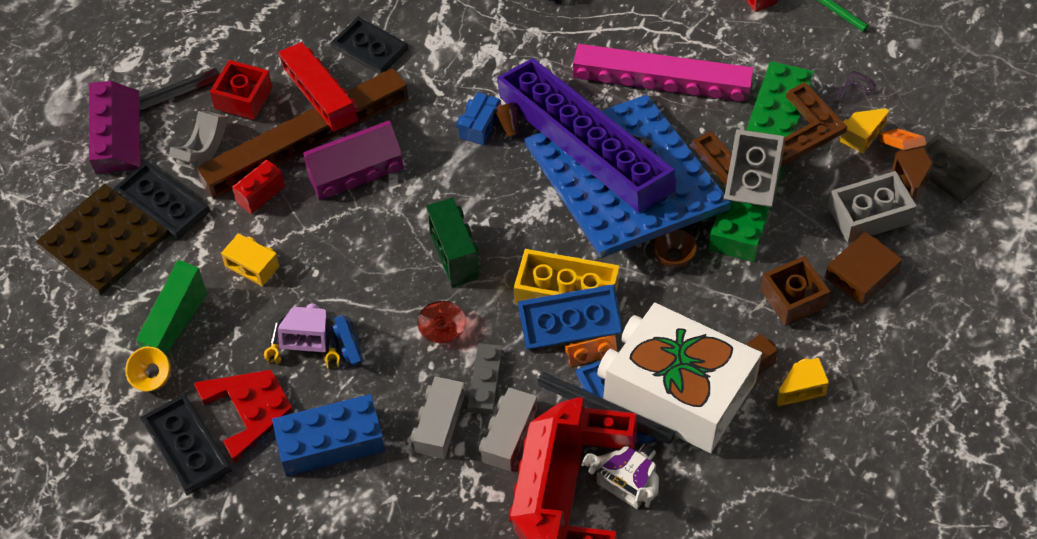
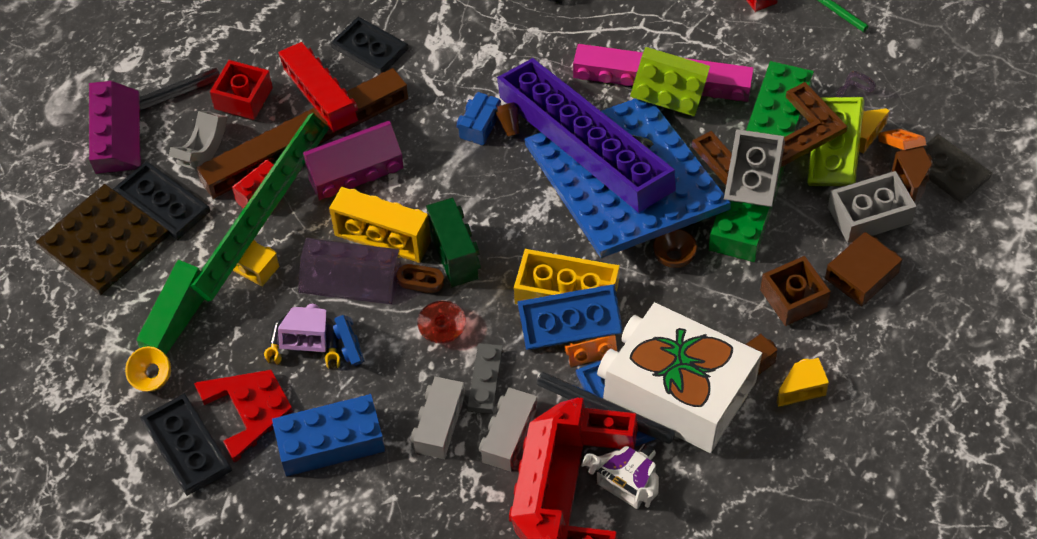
none -> green plate [190,113,329,302]
none -> clear purple slope [298,238,402,305]
none -> yellow brick [329,187,431,263]
none -> reddish brown plate [397,264,444,293]
none -> lime brick [630,47,710,116]
none -> lime piece [807,97,865,186]

